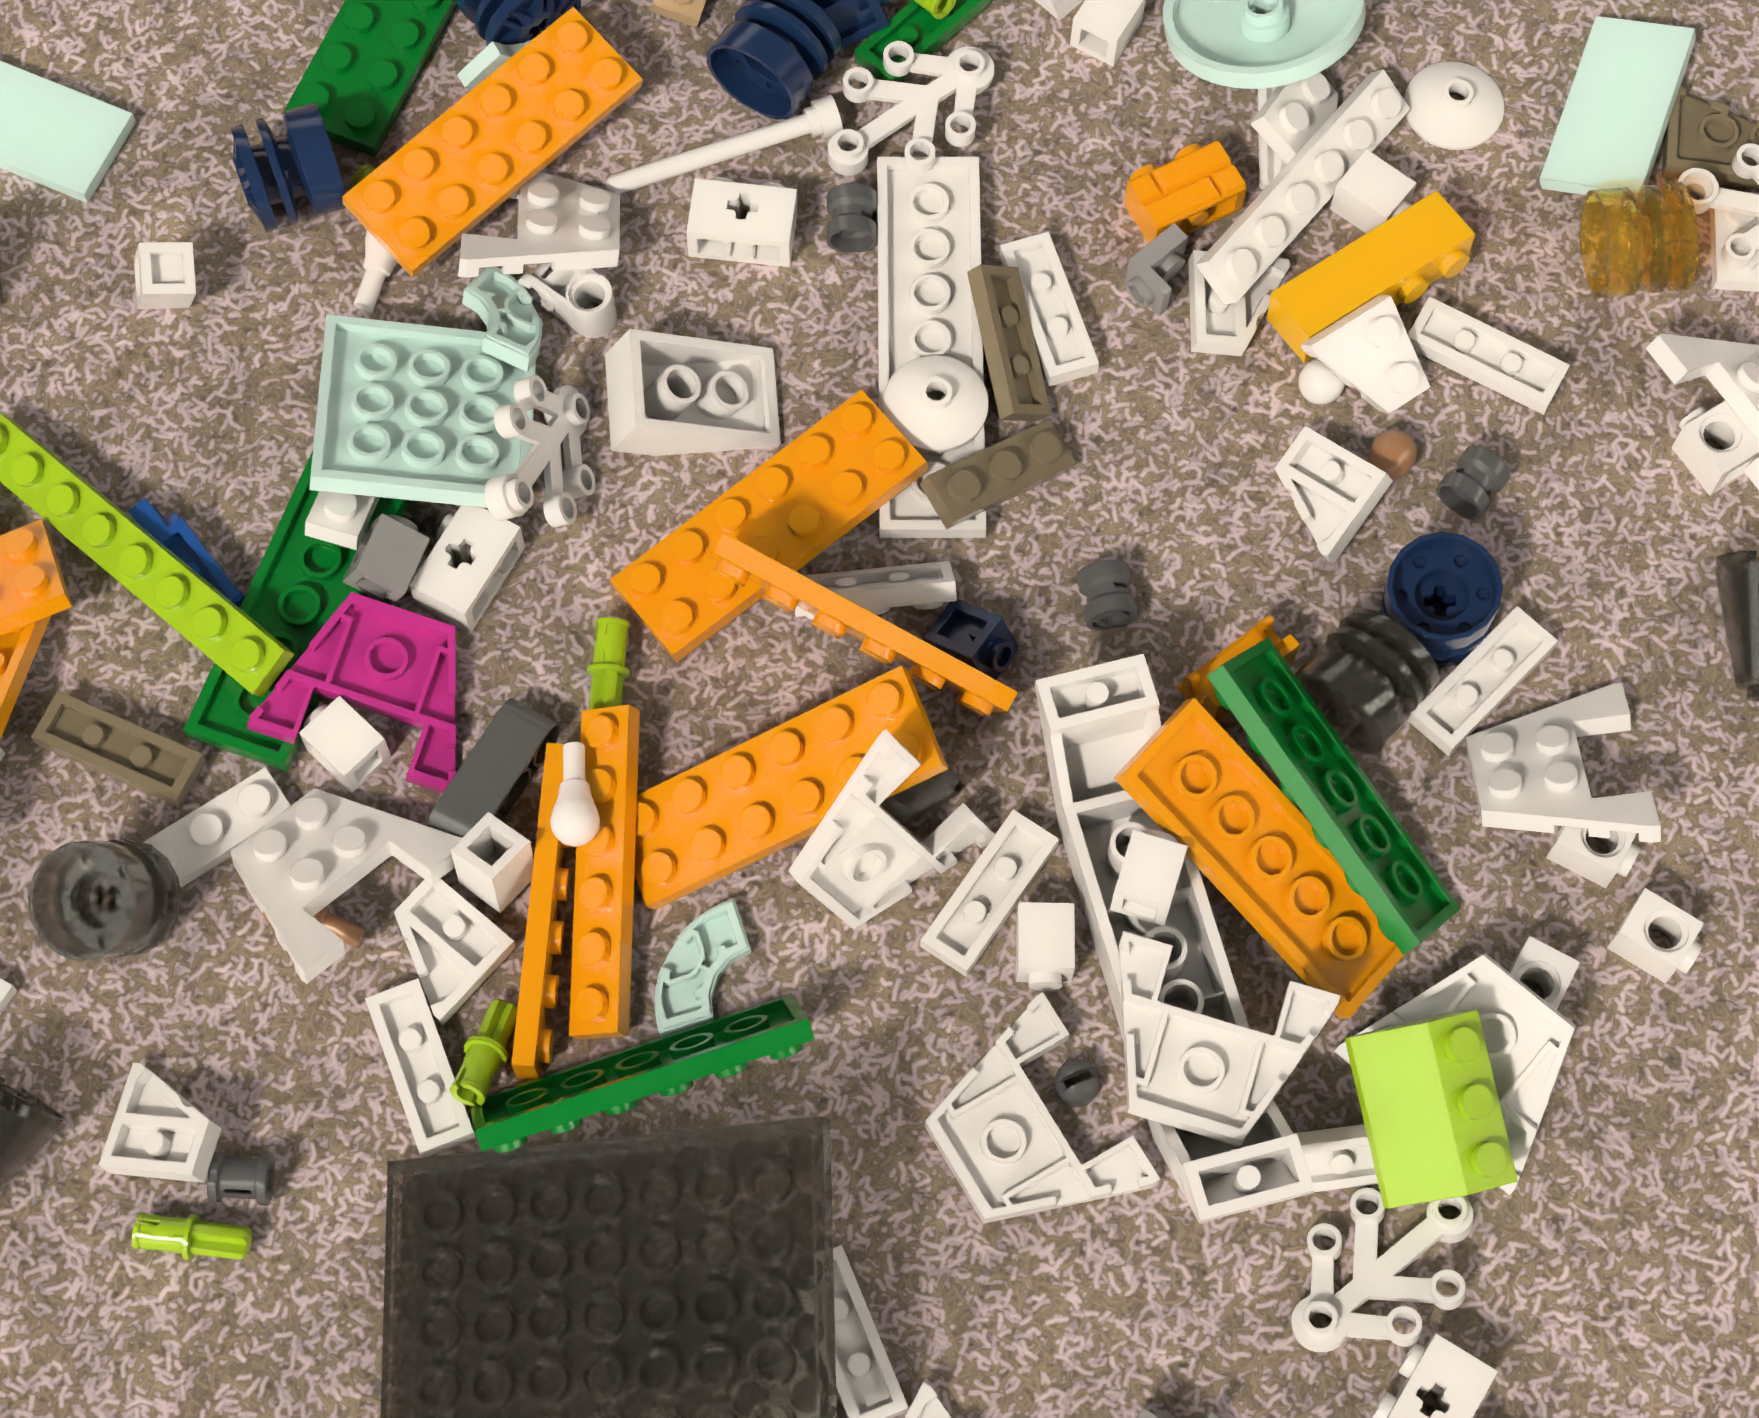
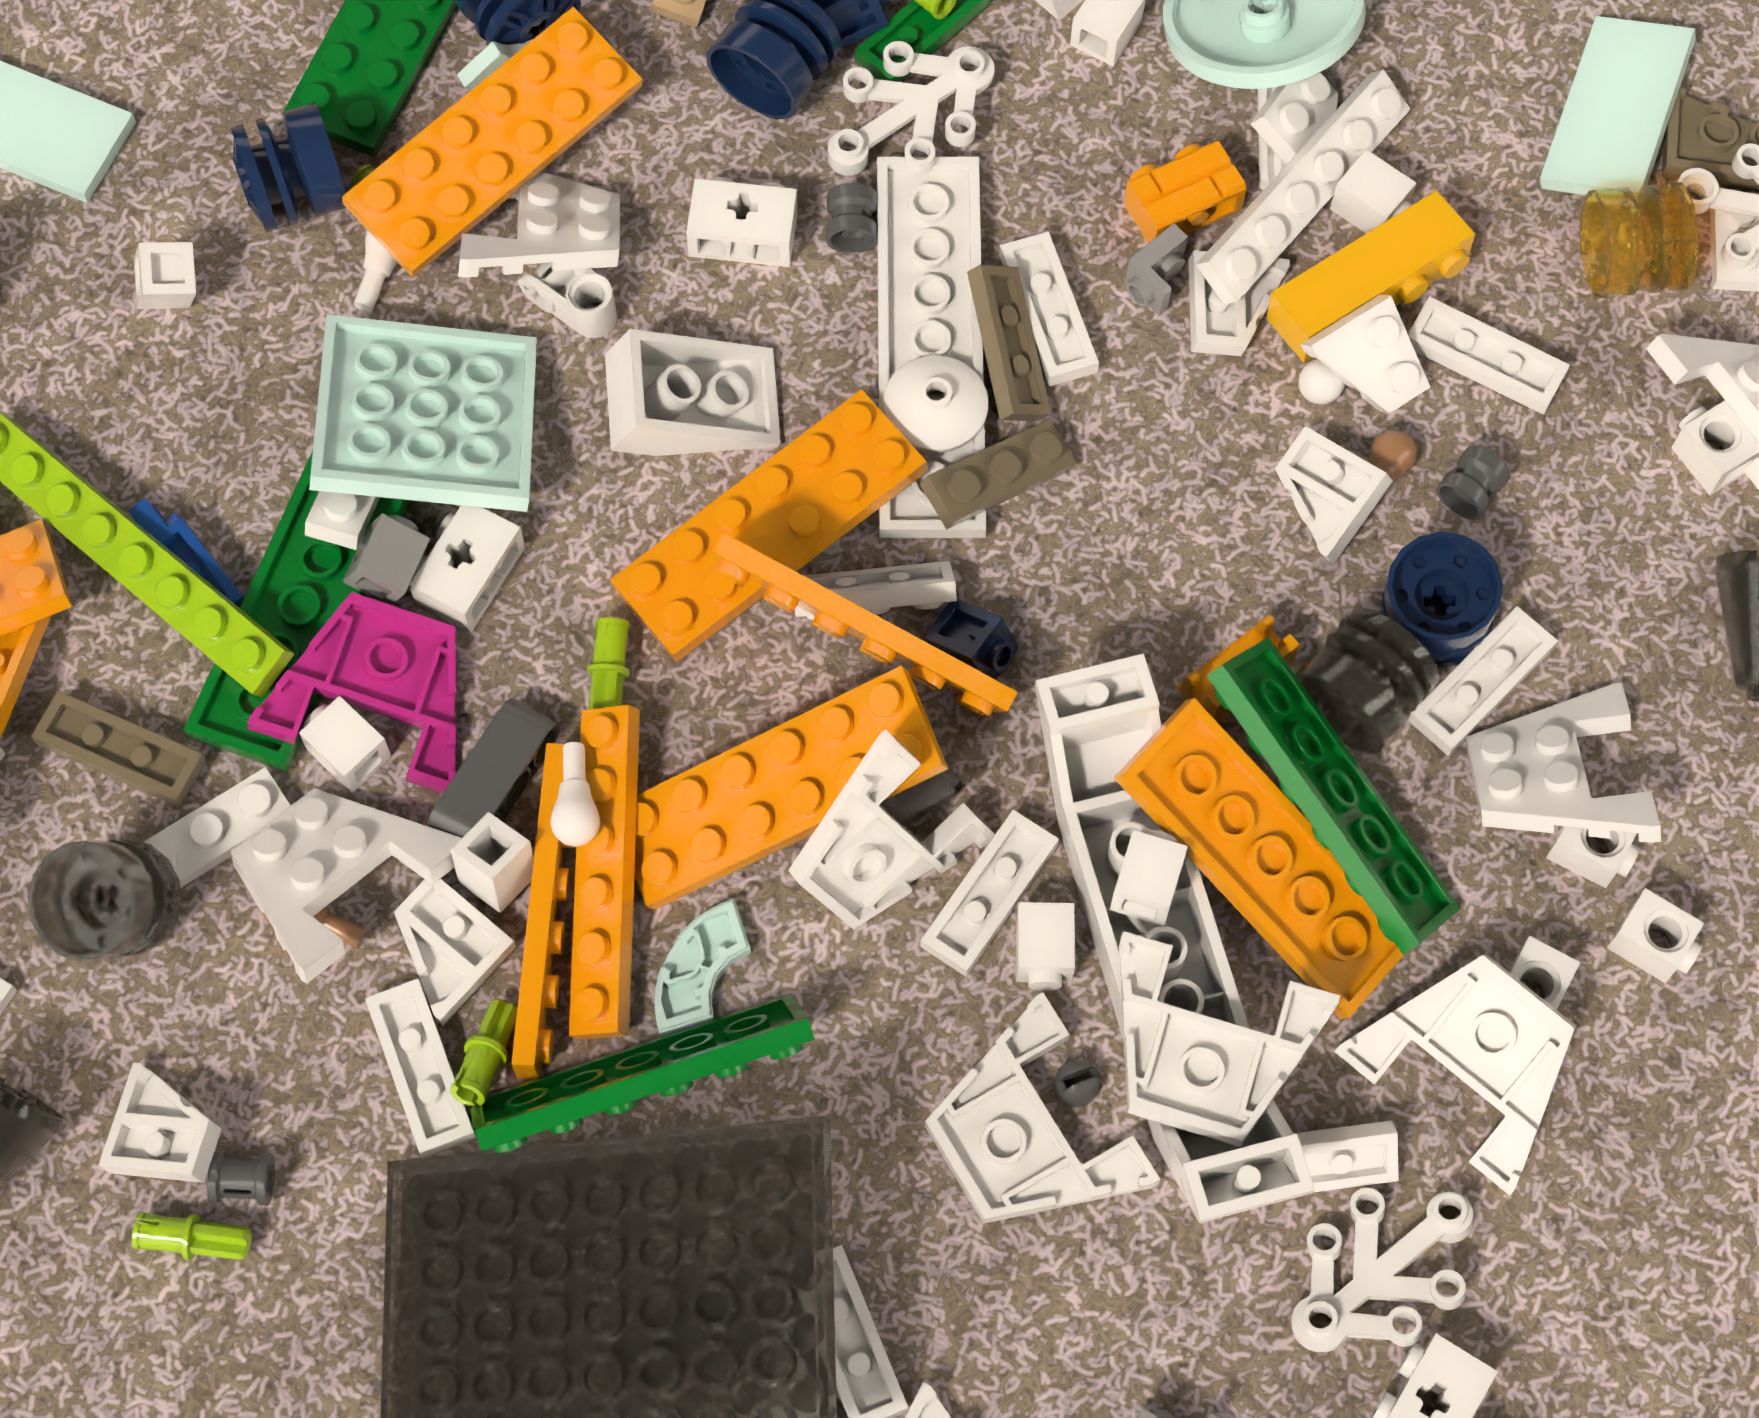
light aqua tile [462,267,543,372] -> none
white plant [485,375,596,528] -> none
white piece [605,94,843,194] -> none
dark grey wheel [1076,560,1139,631] -> none
slope [1344,1010,1518,1209] -> none
white dish [1404,61,1504,150] -> none

